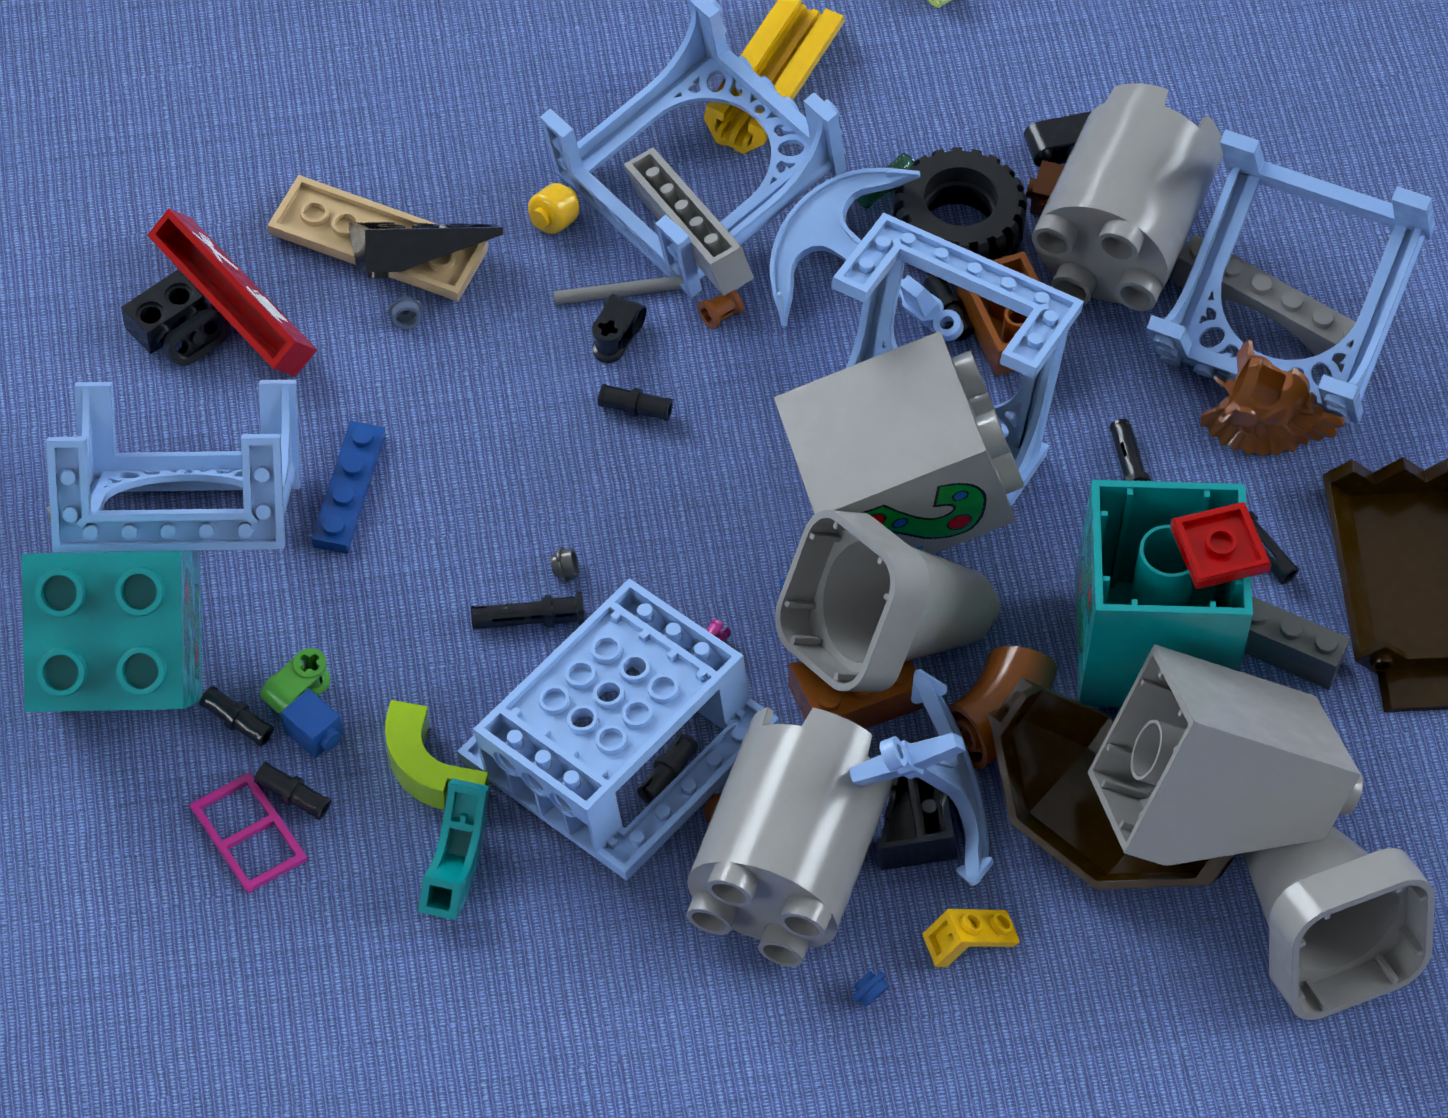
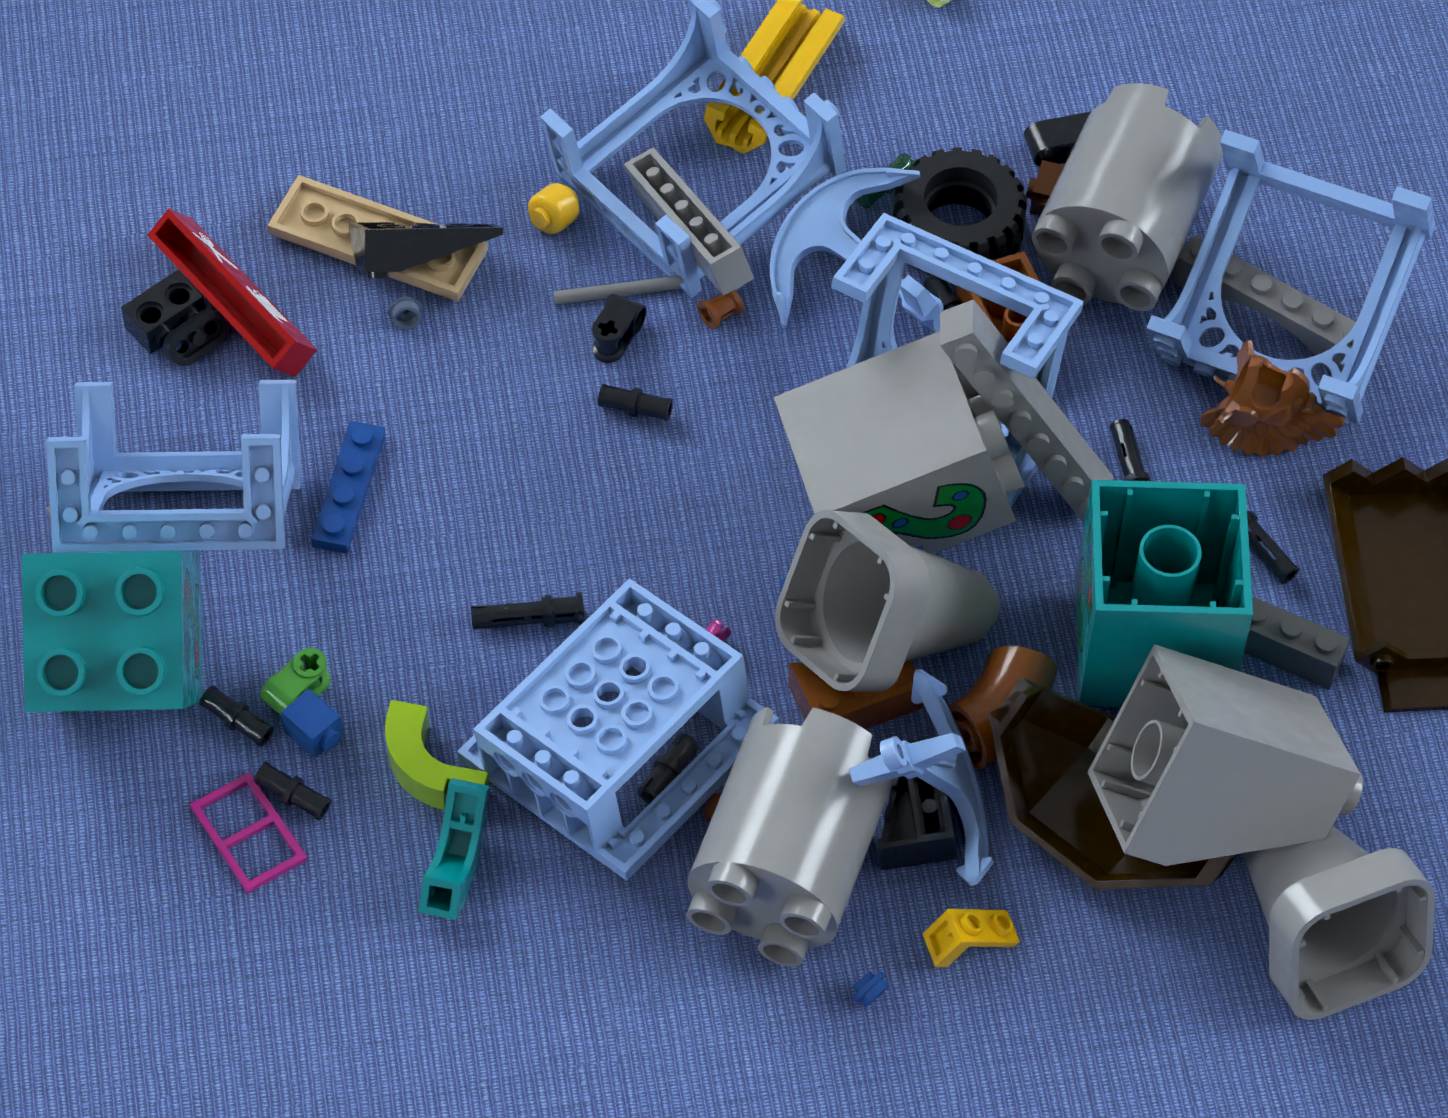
dark grey plate [551,546,579,583] -> none
red tile [1170,502,1271,589] -> none
none -> light grey brick [940,299,1114,520]

